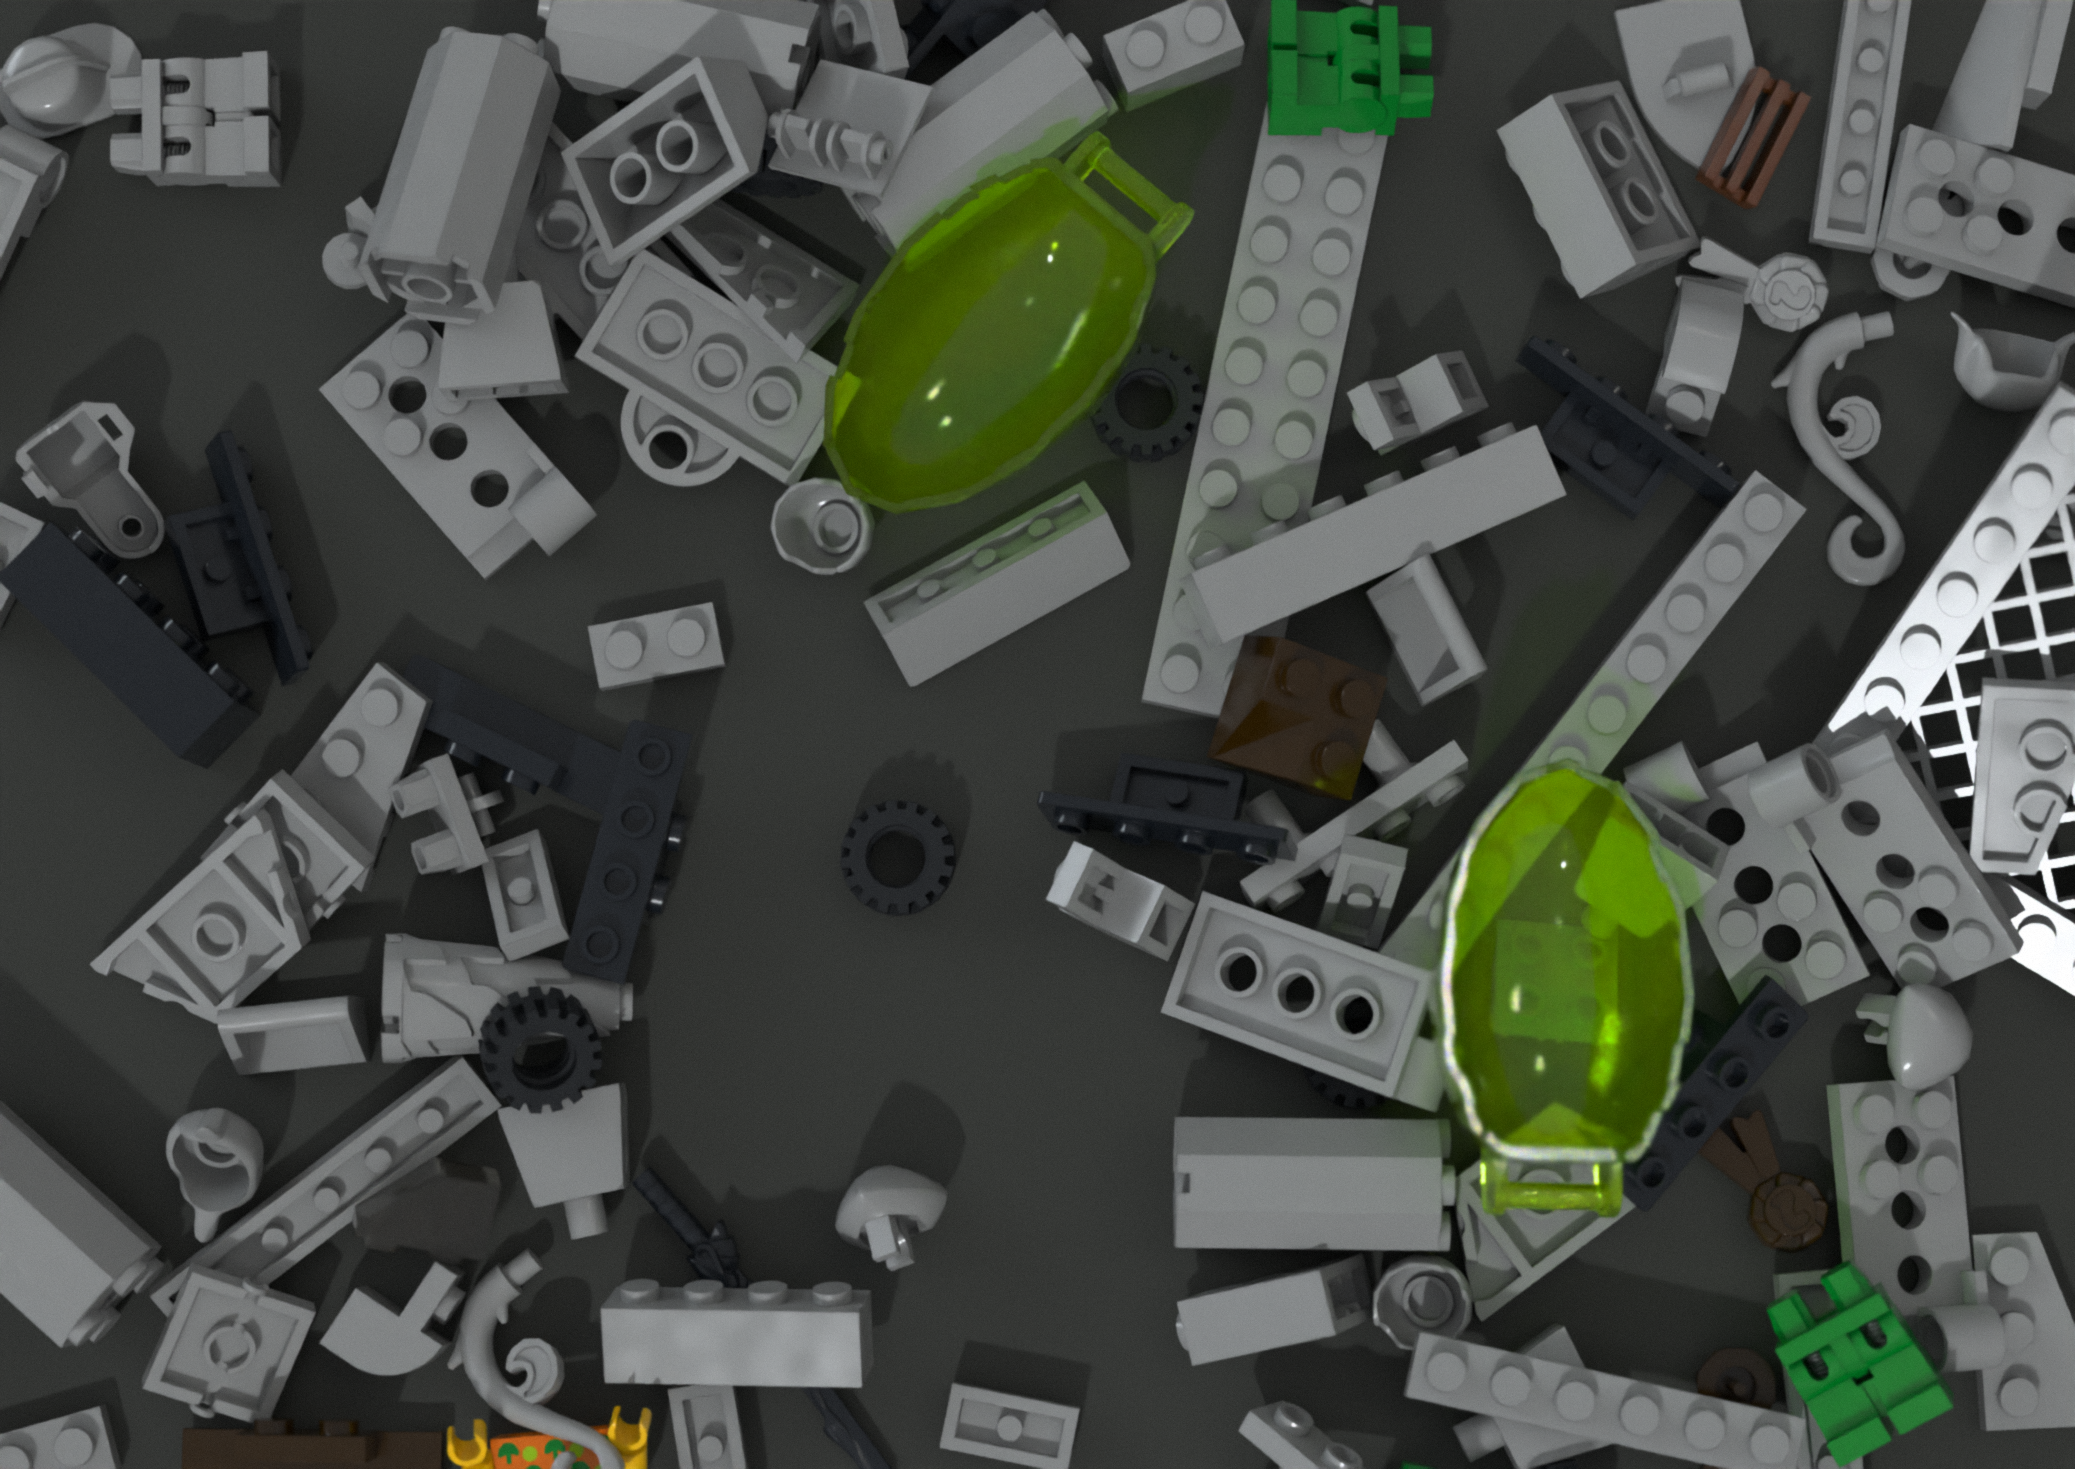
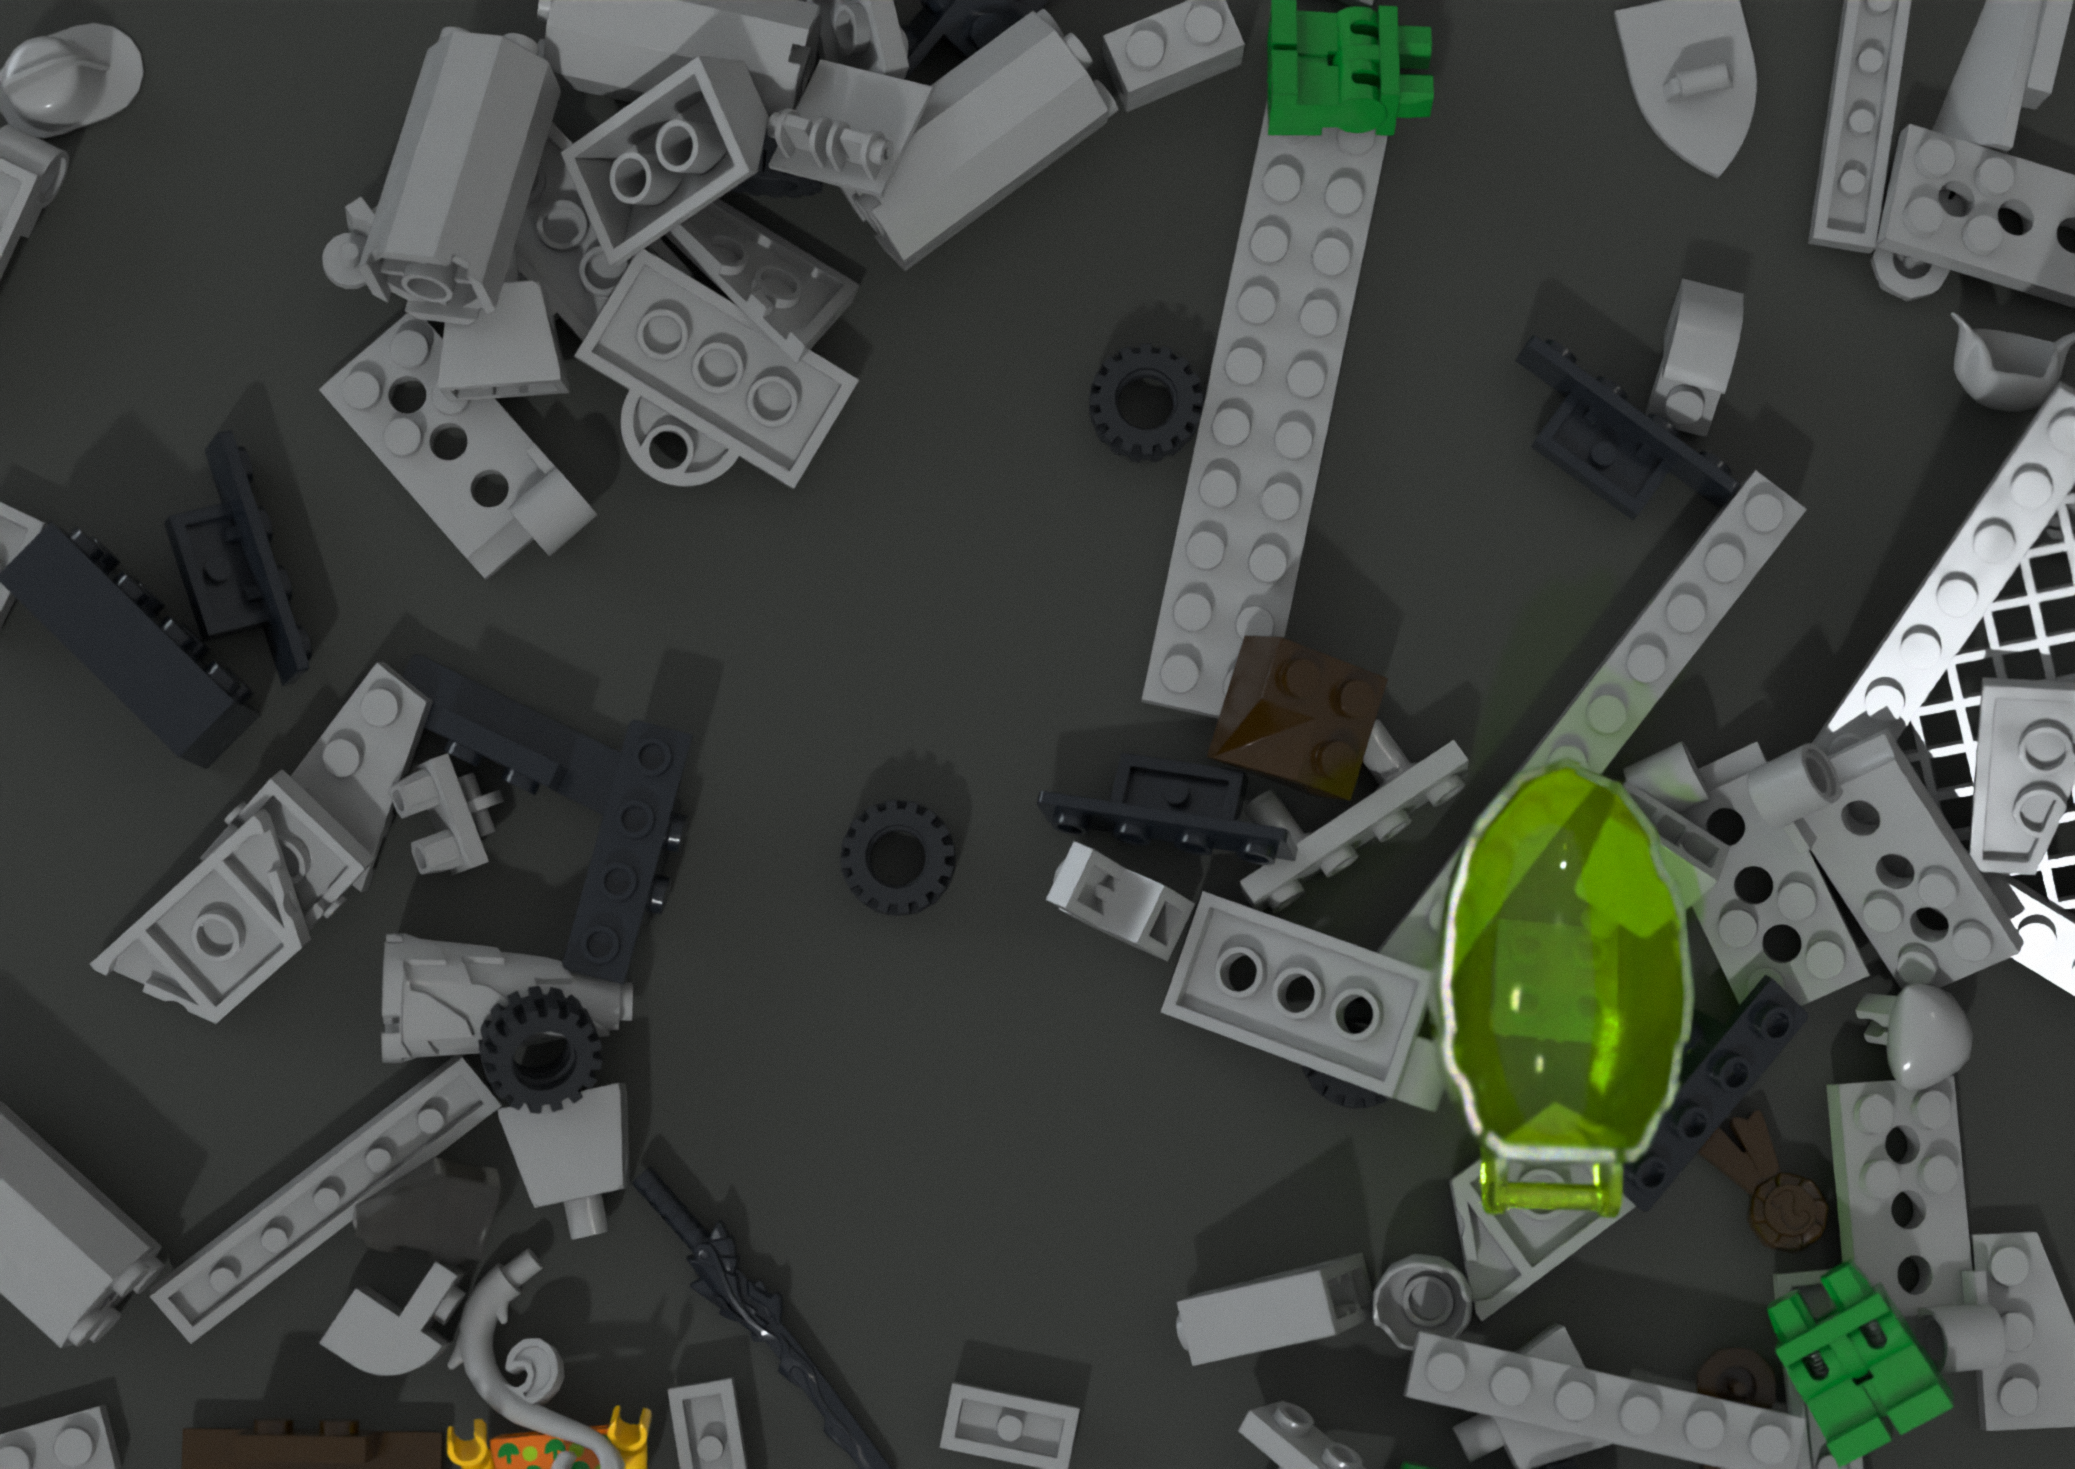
light grey piece [15,400,165,559] -> none
light grey hips [109,51,282,187] -> none
light grey plate [142,1263,316,1424] -> none
light grey hair [166,1108,264,1243] -> none
light grey tile [217,995,371,1076] -> none
light grey plate [482,829,570,962] -> none
light grey plate [587,602,726,691] -> none
light grey brick [600,1279,874,1388] -> none
light grey hair [770,478,875,575] -> none
clear neon green windscreen [823,131,1194,514] -> none
light grey piece [835,1165,948,1271] -> none
light grey panel [863,480,1130,687] -> none
light grey brick [1173,1117,1455,1251] -> none
light grey brick [1179,422,1567,650] -> none
light grey plate [1316,834,1408,949] -> none
light grey brick [1347,350,1489,456] -> none
light grey tile [1365,554,1488,707] -> none
light grey slope [1496,80,1700,299] -> none
light grey piece [1674,236,1829,332] -> none
reddish brown tile [1695,66,1811,210] -> none
light grey plant [1771,311,1906,586] -> none

